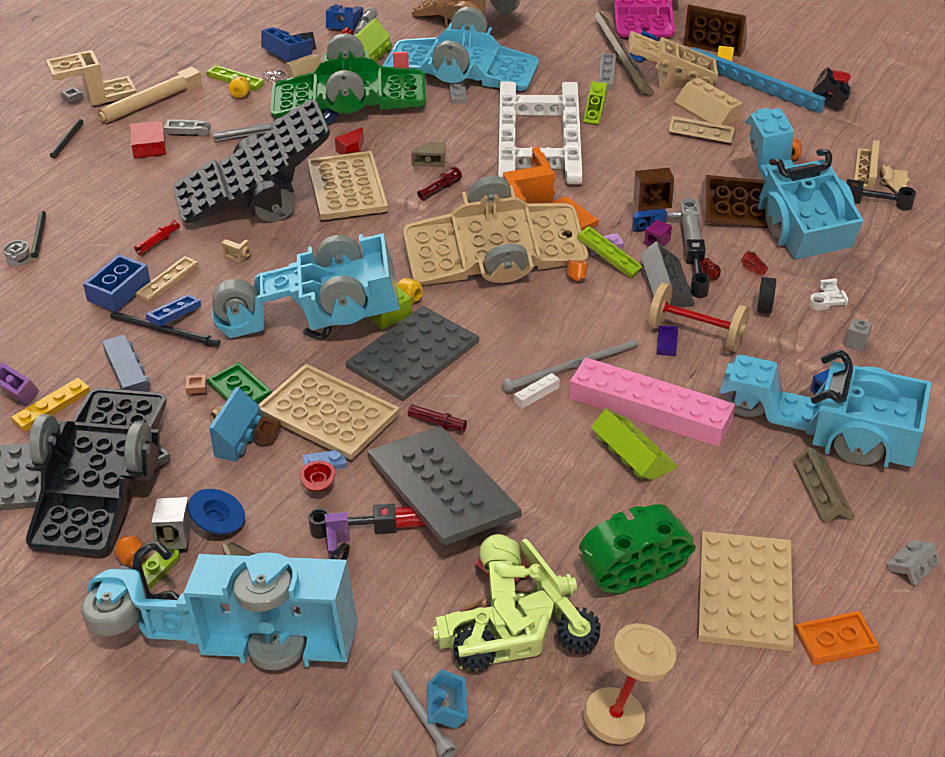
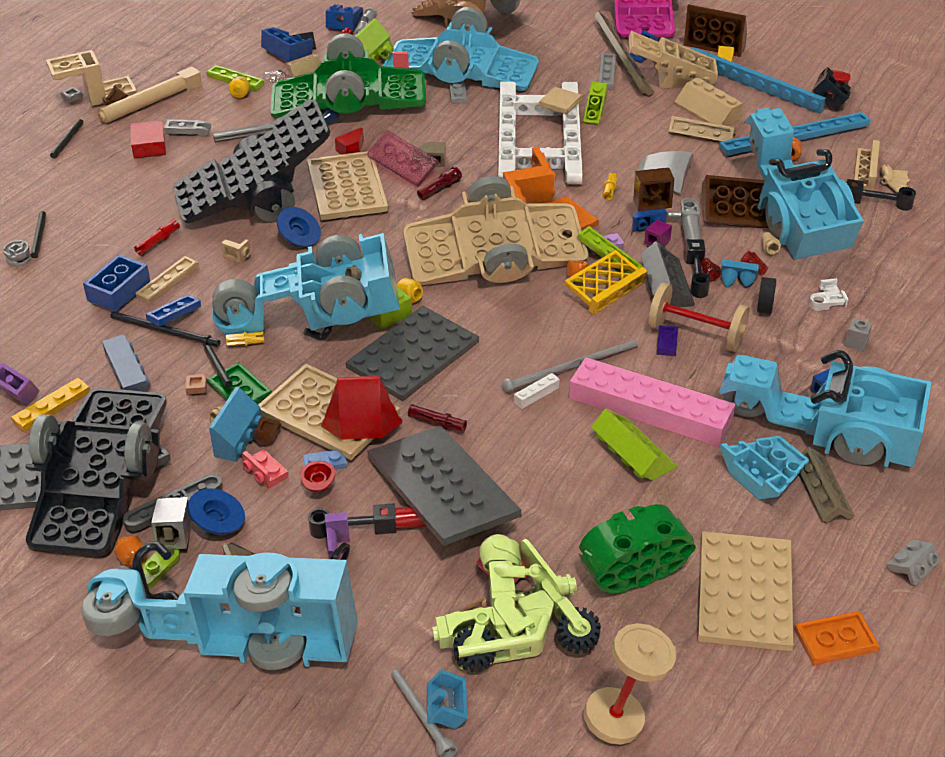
none -> reddish brown plate [102,86,128,106]
none -> dark grey piece [123,474,223,531]
none -> pearl dark grey bar [204,345,233,388]
none -> yellow axle [226,331,264,346]
none -> coral bracket [242,449,289,489]
none -> blue hat [277,207,321,247]
none -> red wedge [321,376,402,440]
none -> dark tan plate [345,265,362,280]
none -> clear pink tile [367,130,438,187]
none -> lime axle [379,44,394,59]
none -> tan tile [539,87,582,114]
none -> yellow fence [564,250,648,315]
none -> yellow axle [602,173,618,200]
none -> light grey wedge [637,151,694,196]
none -> dark azure plate [719,112,871,156]
none -> medium azure wedge [720,436,809,500]
none -> dark azure tile [721,259,759,287]
none -> tan cone [762,232,781,255]

